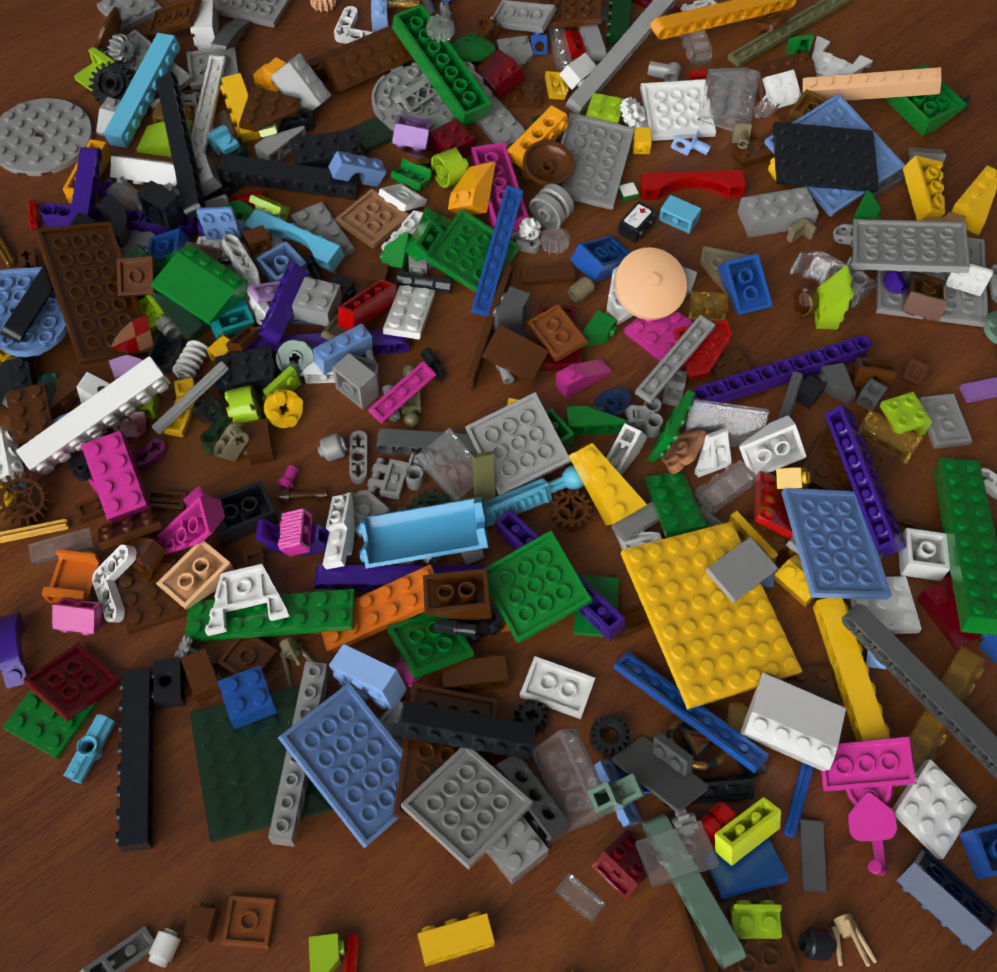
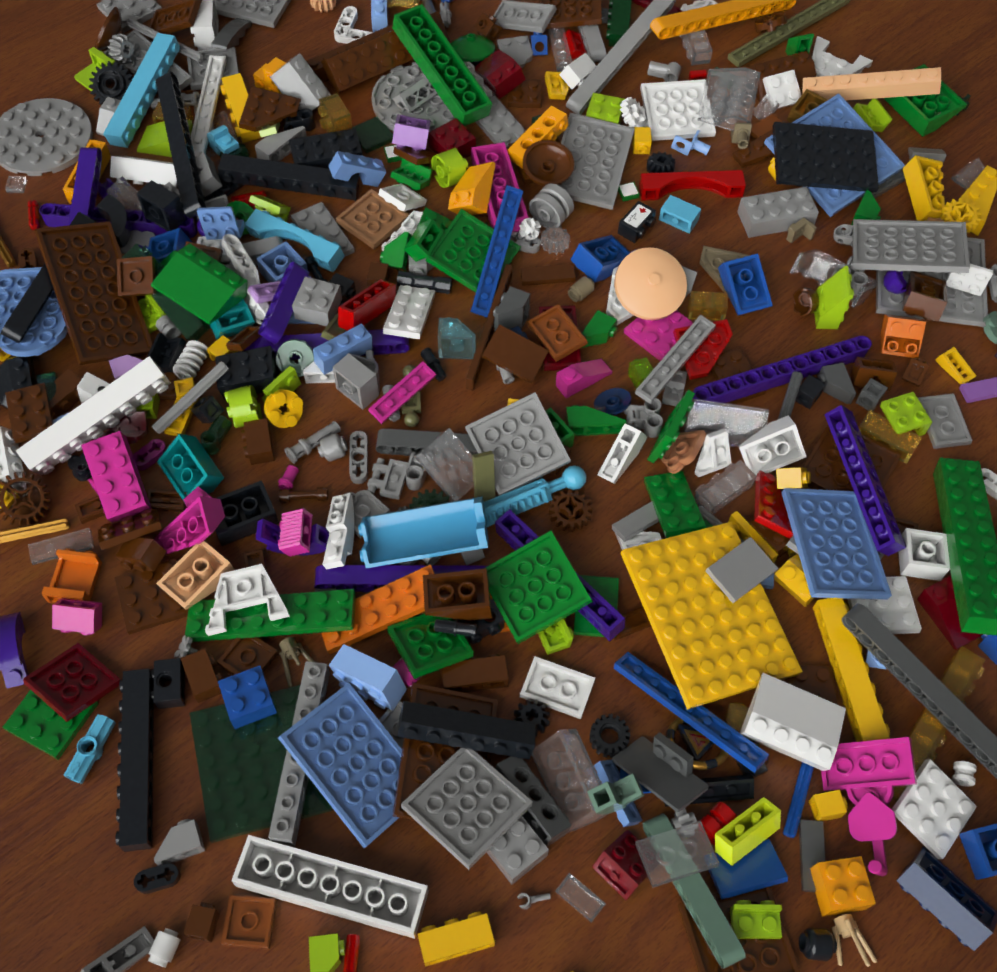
white beam [92,545,137,623] -> none
shield [110,314,153,353] -> none
dark tan piece [214,422,249,462] -> none
reddish brown brick [242,225,273,256] -> none
clear gear [426,13,455,43] -> none
yellow wedge [568,443,647,526] -> none
none -> clear tile [5,176,28,193]
none -> light grey axle [126,18,204,62]
none -> black beam [134,863,181,894]
none -> light grey slope [154,819,205,866]
none -> teal slope [157,434,224,503]
none -> white brick [231,835,429,939]
none -> light grey pin [284,421,341,464]
none -> clear yellow brick [318,93,352,133]
none -> tile [384,145,402,163]
none -> clear light blue slope [438,317,476,360]
none -> light grey hand [517,893,551,909]
none -> lime bracket [538,617,574,655]
none -> clear neon green brick [628,357,653,389]
none -> black gear [646,151,675,173]
none -> yellow brick [809,790,848,821]
none -> light orange brick [810,856,876,917]
none -> lime bracket [853,98,892,132]
none -> orange slope [880,314,926,358]
none -> yellow slope [935,347,976,385]
none -> yellow gear [940,198,982,233]
none -> clear slope [951,158,985,189]
none -> white wheel [952,761,977,786]

